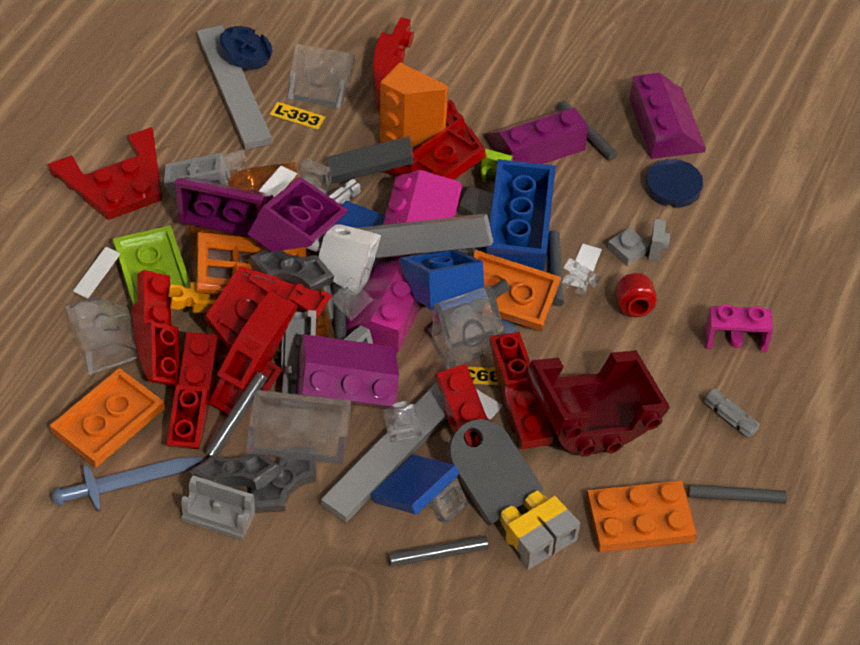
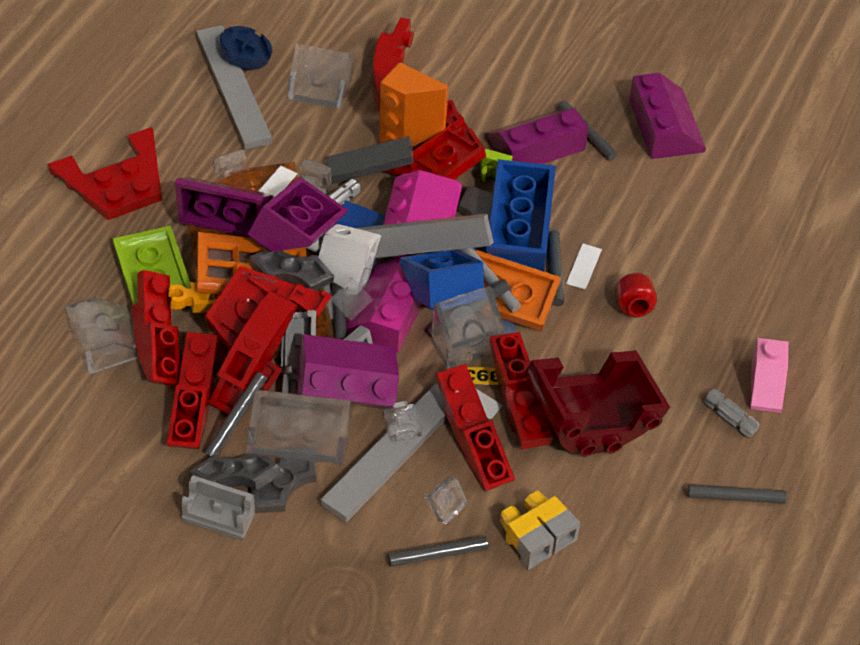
orange plate [50,368,165,468] -> none
sand blue sword [52,457,203,511] -> none
white sticker [73,247,121,299] -> none
light grey hinge [164,153,231,200] -> none
yellow sticker [269,102,326,130] -> none
blue tile [370,455,459,515] -> none
dark grey tile [448,419,544,526] -> none
clear tile [562,258,601,296] -> none
orange plate [586,480,697,552] -> none
light grey plate [607,228,650,266] -> none
dark blue tile [646,159,703,208] -> none
light grey plate [648,219,670,261] -> none
dark pink window [705,304,773,352] -> none
none -> light grey bar [458,248,521,313]
none -> bright pink slope [750,338,789,413]

